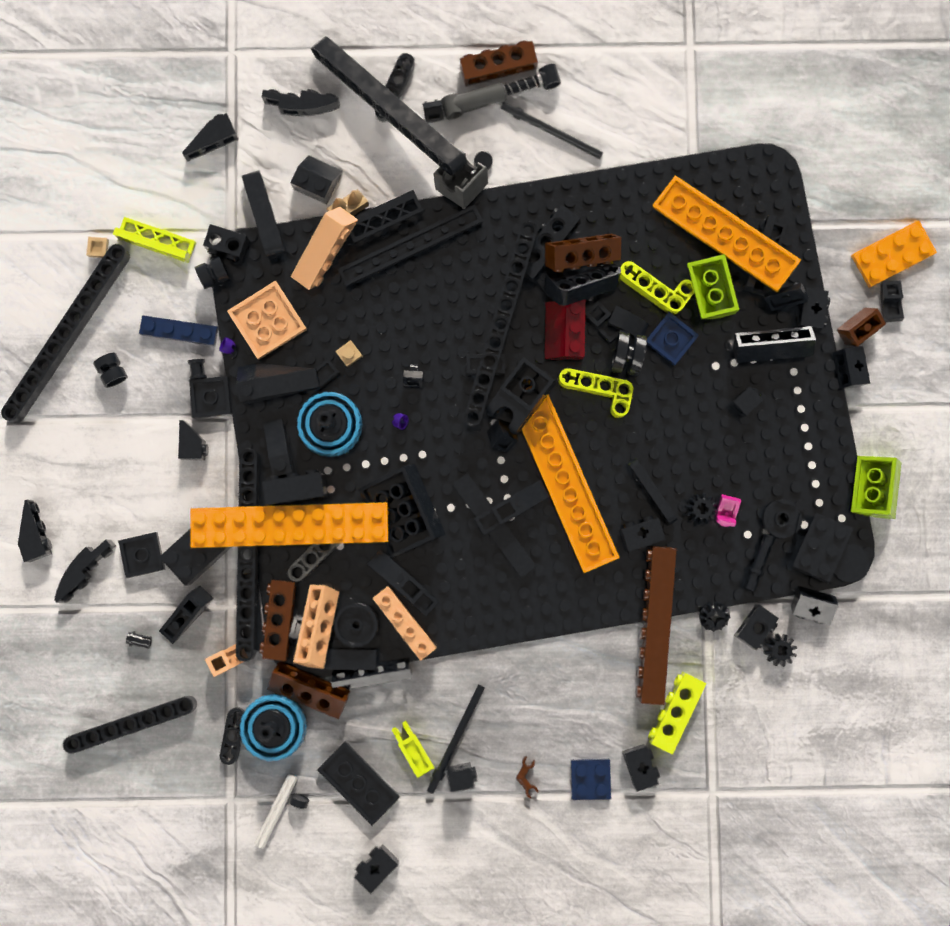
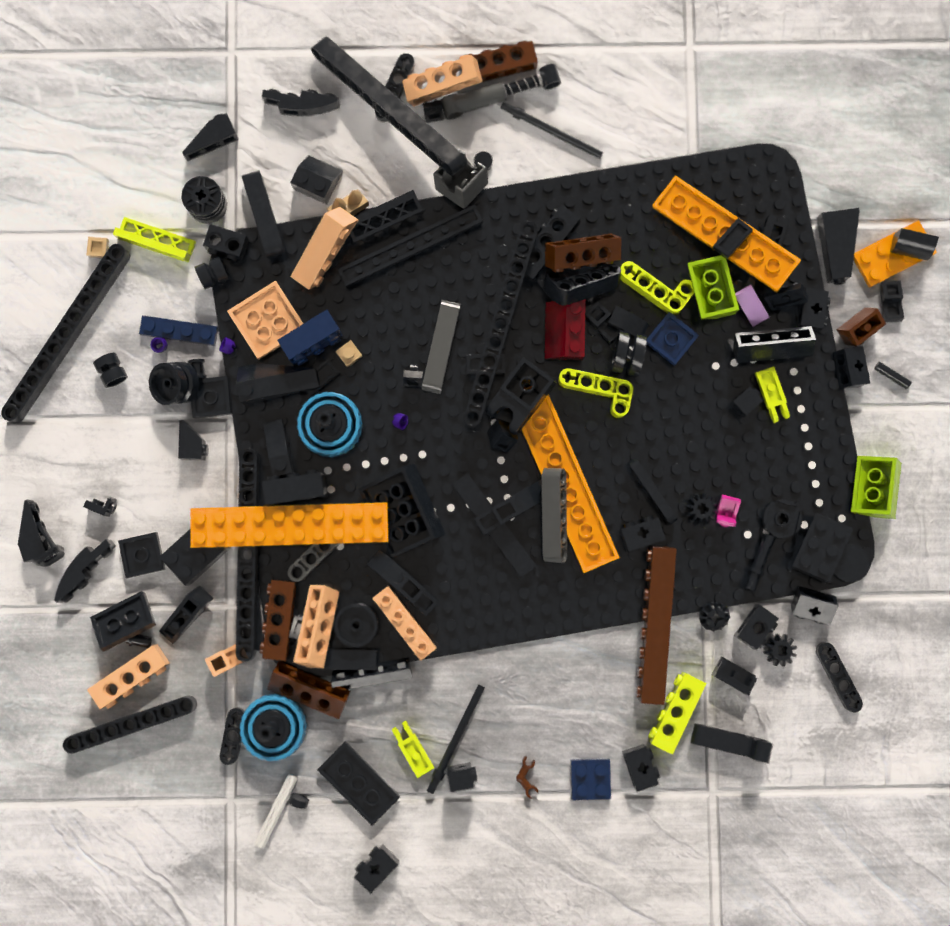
none -> black piece [32,526,65,567]
none -> black bracket [83,497,117,517]
none -> light nougat brick [87,644,170,709]
none -> black plate [90,591,156,652]
none -> black wheel [148,362,199,405]
none -> dark purple hinge [150,337,168,353]
none -> black wheel [181,176,227,224]
none -> dark blue brick [277,310,343,366]
none -> light nougat brick [402,55,483,106]
none -> dark grey beam [422,300,461,394]
none -> dark grey beam [542,468,567,563]
none -> black beam [690,723,773,764]
none -> black hinge [711,656,757,696]
none -> black tile [713,218,753,260]
none -> lavender tile [735,284,770,327]
none -> neon yellow hinge [754,366,790,423]
none -> black beam [816,642,863,712]
none -> black slope [817,208,860,285]
none -> black piece [874,361,912,390]
none -> black brick [890,228,939,261]

